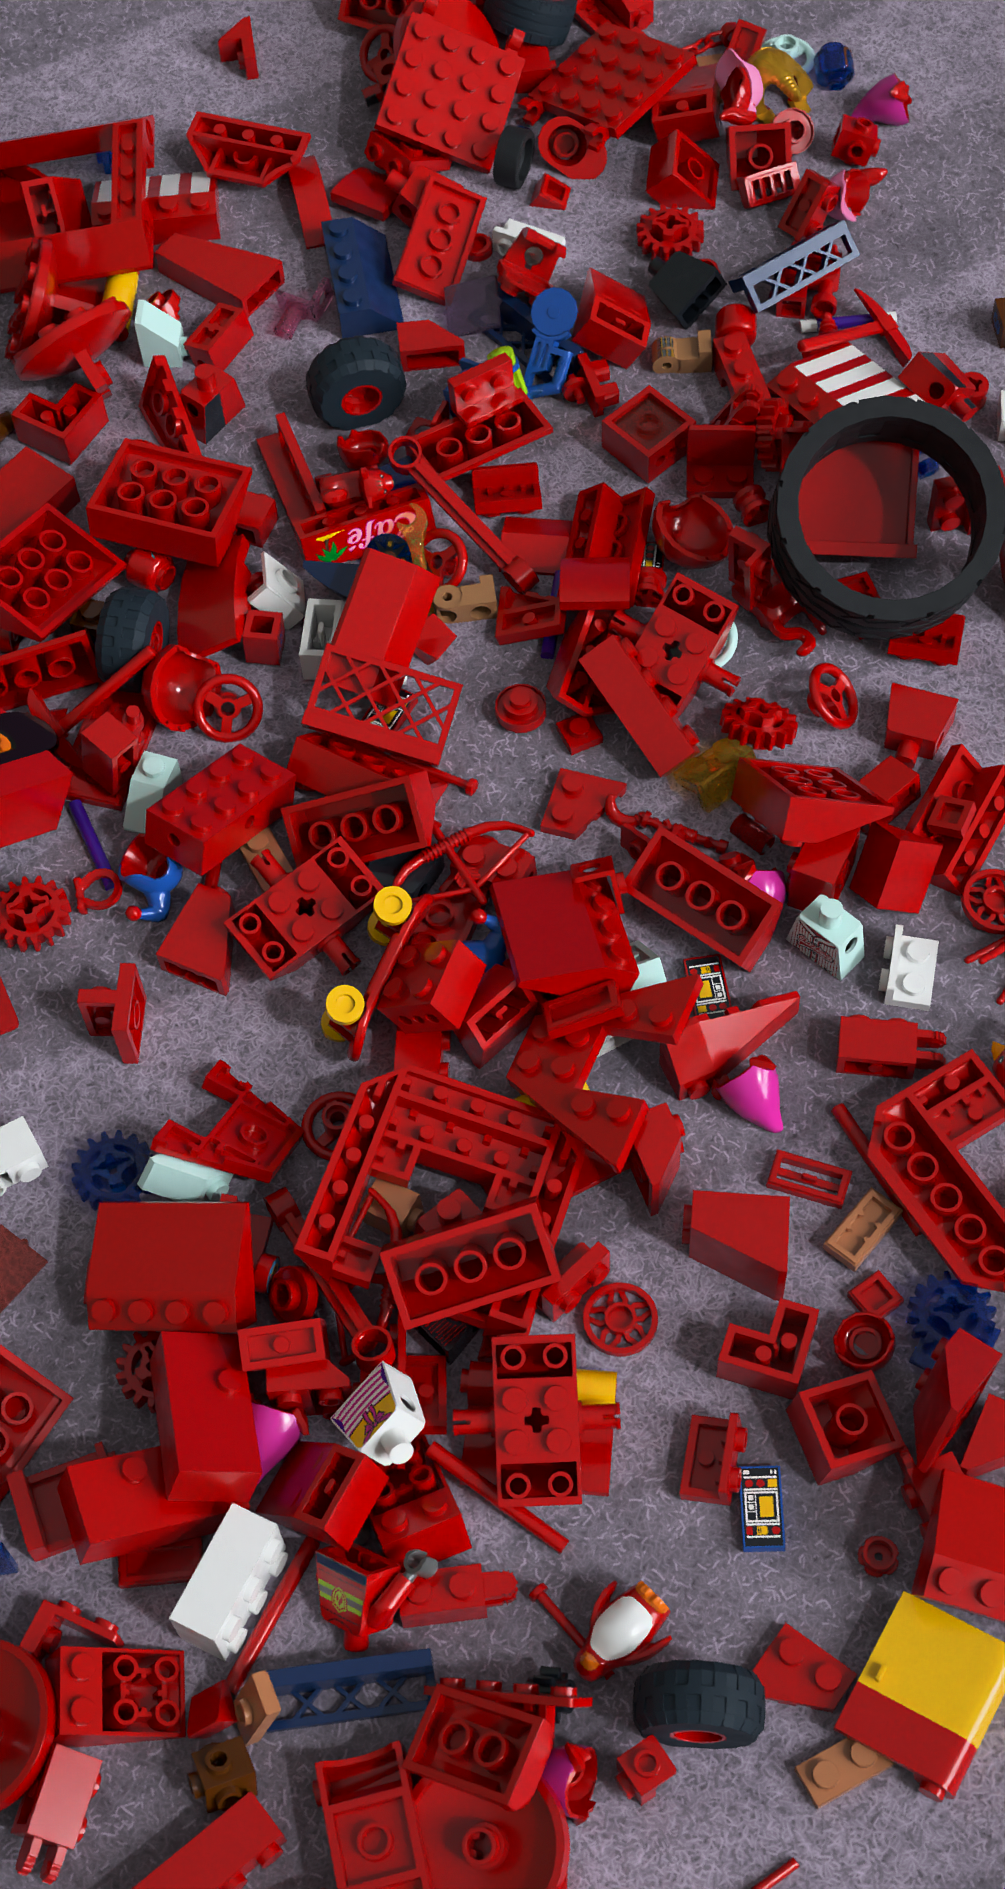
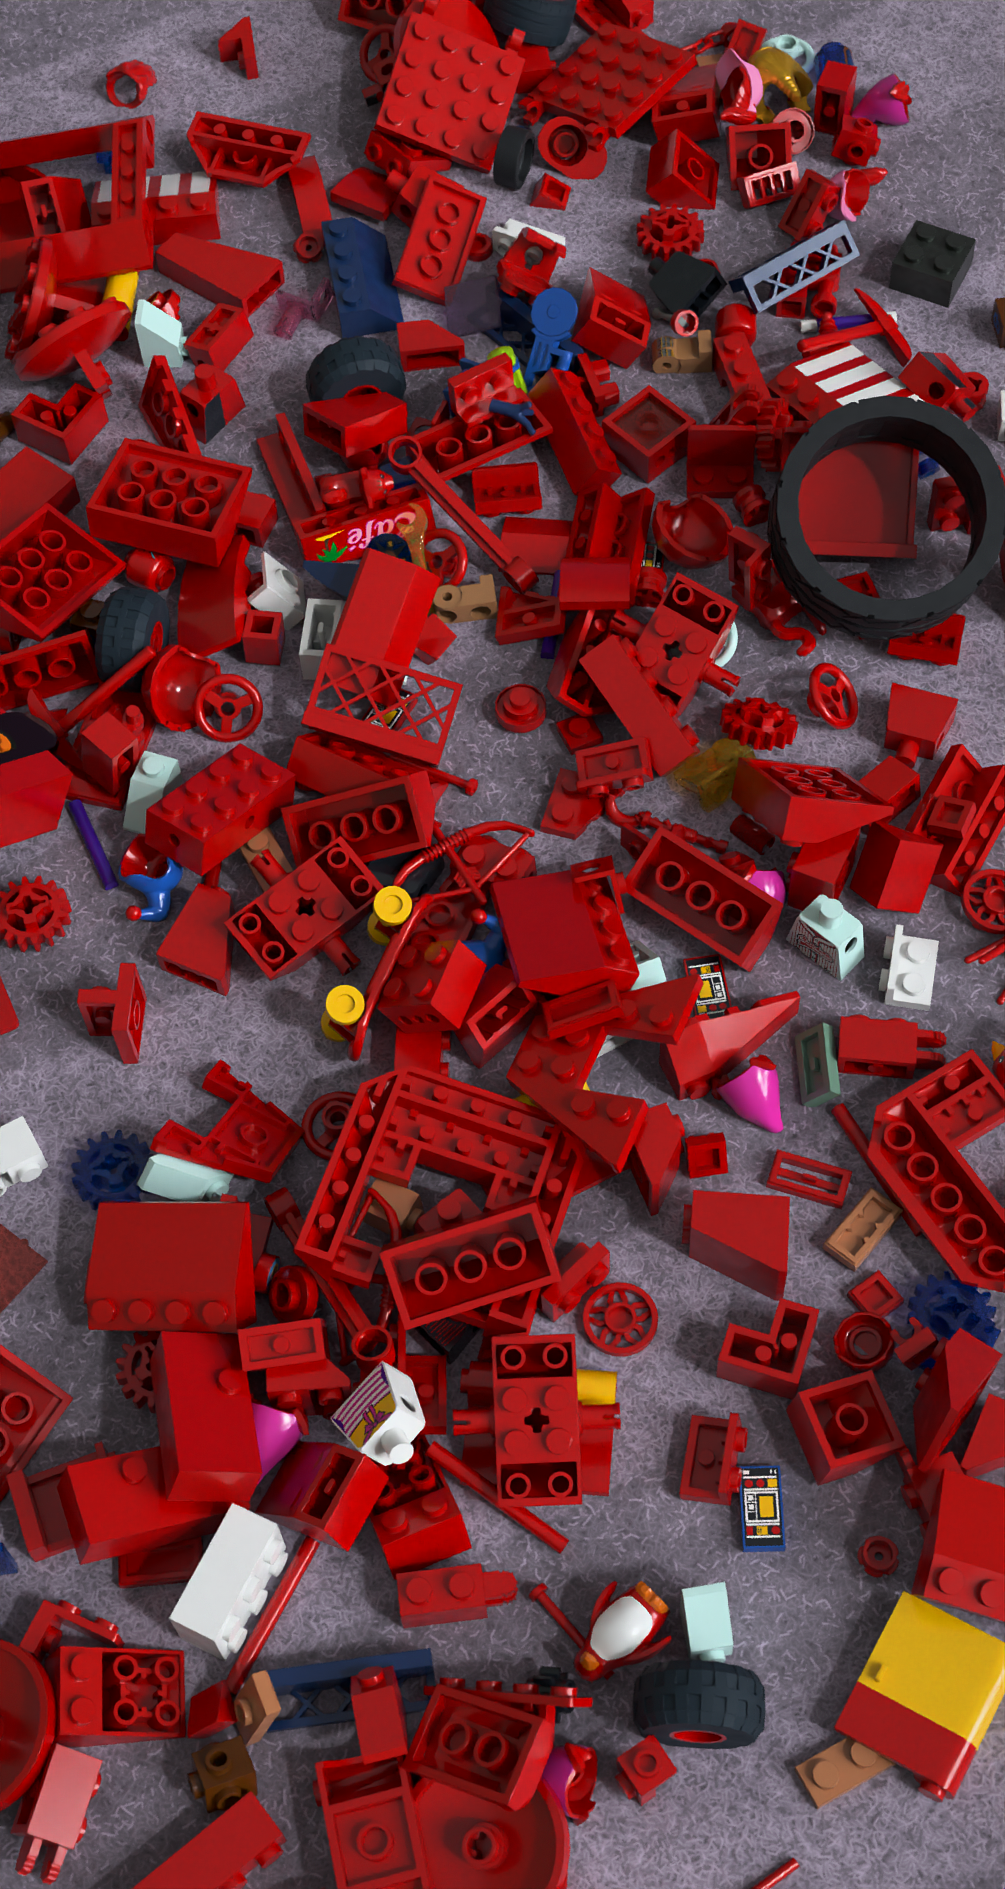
red piece [73,868,123,915] -> none
red torso [316,1523,438,1652] -> none
red wing [752,1623,858,1713] -> none
none -> red piece [106,59,157,109]
none -> red plate [293,232,324,264]
none -> red slope [303,392,408,458]
none -> red slope [351,1665,408,1765]
none -> dark blue bar [489,398,536,436]
none -> red brick [528,368,622,496]
none -> red bracket [575,736,654,798]
none -> red hinge [652,307,699,337]
none -> light aqua slope [680,1582,734,1662]
none -> red tile [685,1132,728,1179]
none -> sand green plate [795,1022,841,1107]
none -> red brick [813,60,857,135]
none -> pearl dark grey brick [889,220,976,308]
none -> red tile [891,1317,940,1371]

